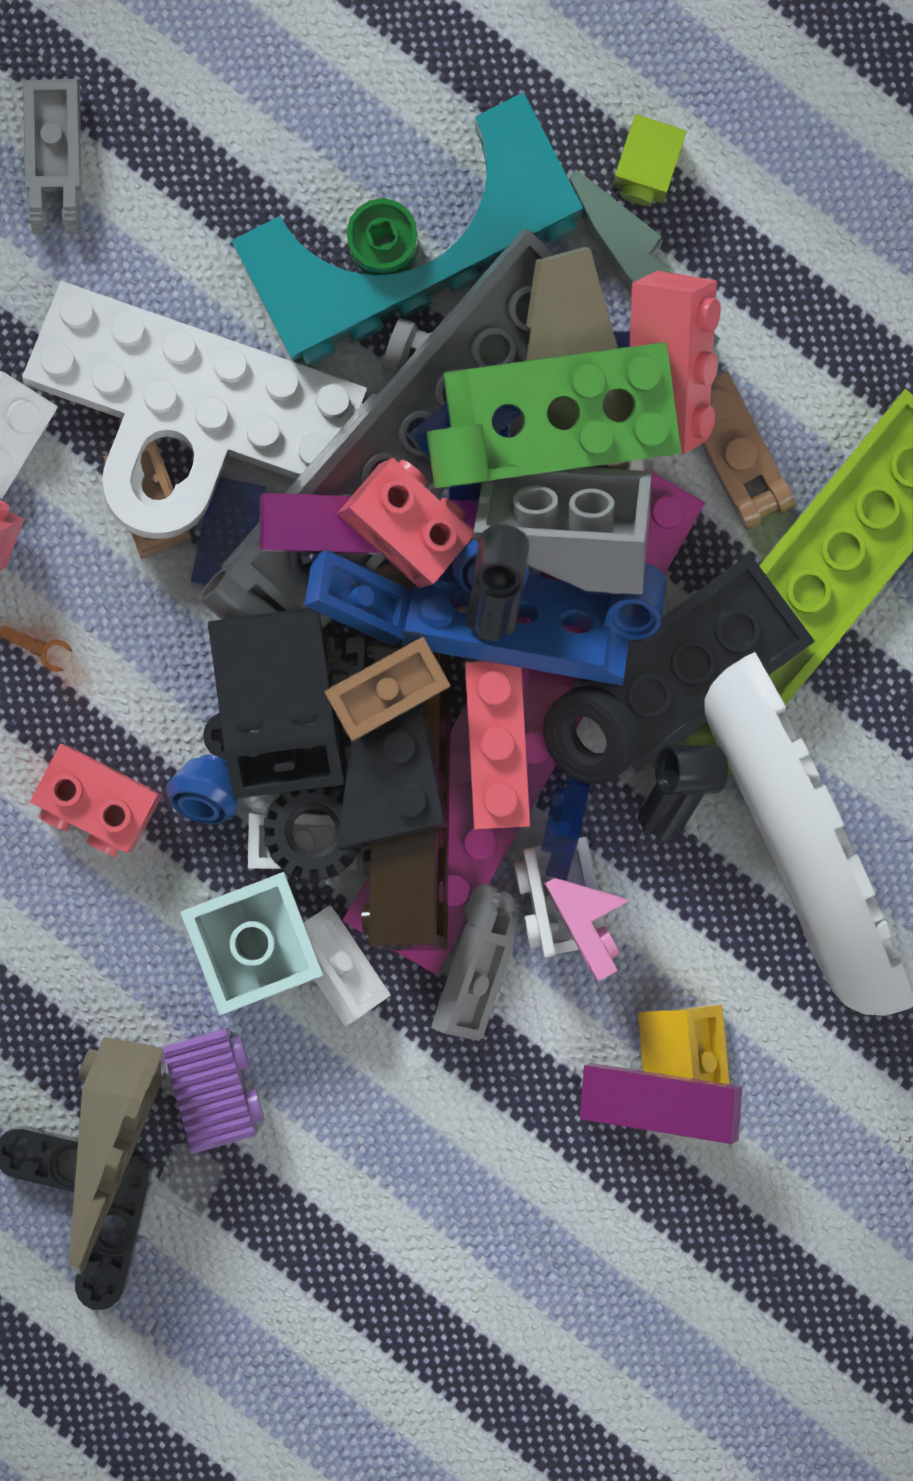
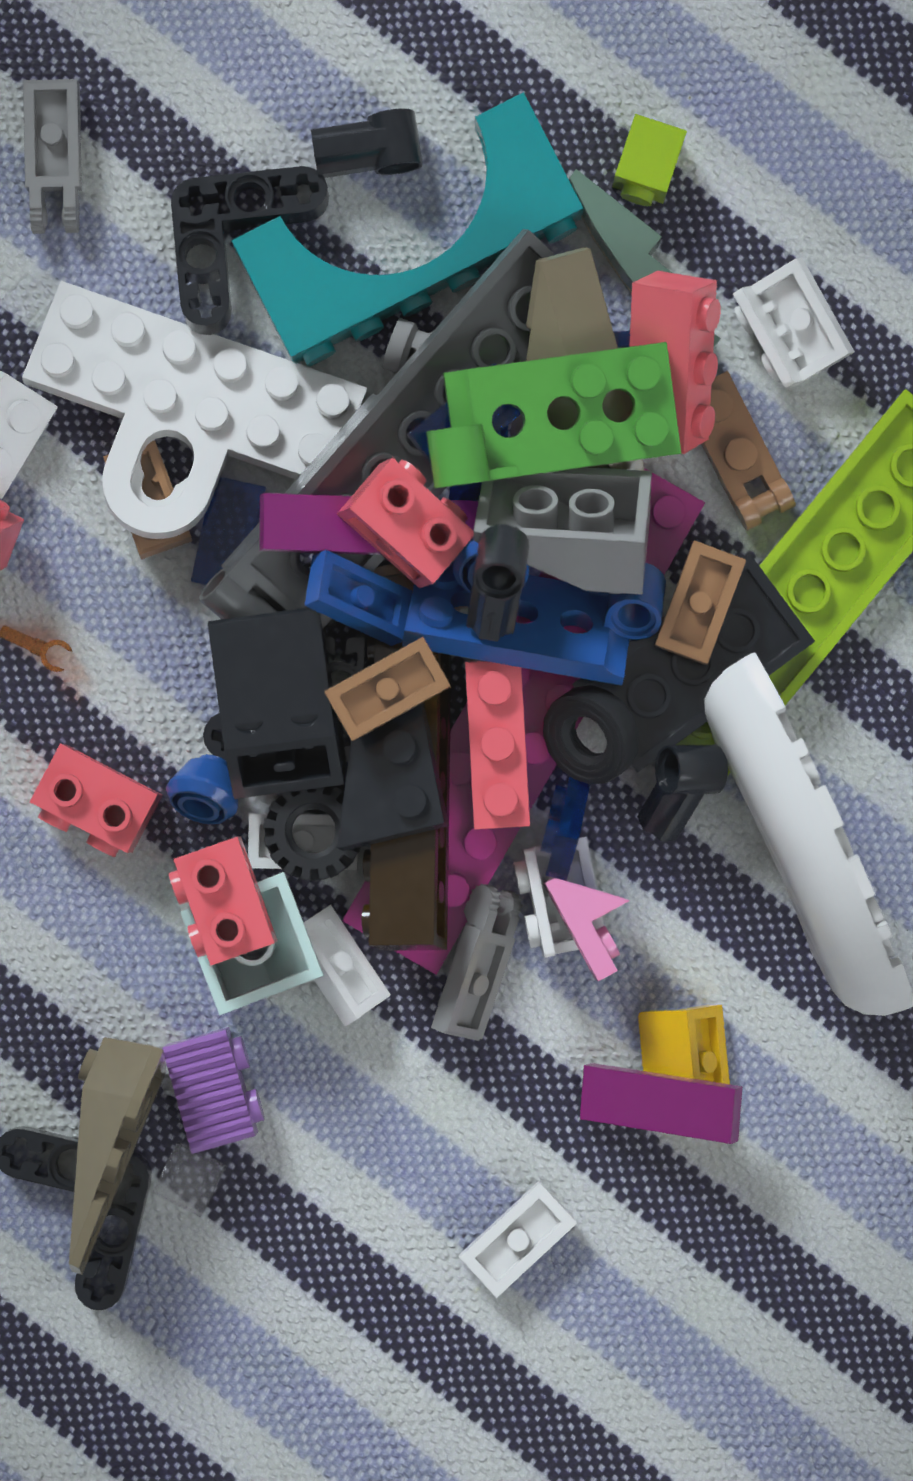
green wheel [346,198,419,275] -> none
none -> coral brick [169,836,278,966]
none -> black beam [171,166,329,335]
none -> black piece [311,108,423,178]
none -> white plate [459,1180,577,1298]
none -> medium nougat plate [654,540,746,665]
none -> white bracket [733,257,855,388]

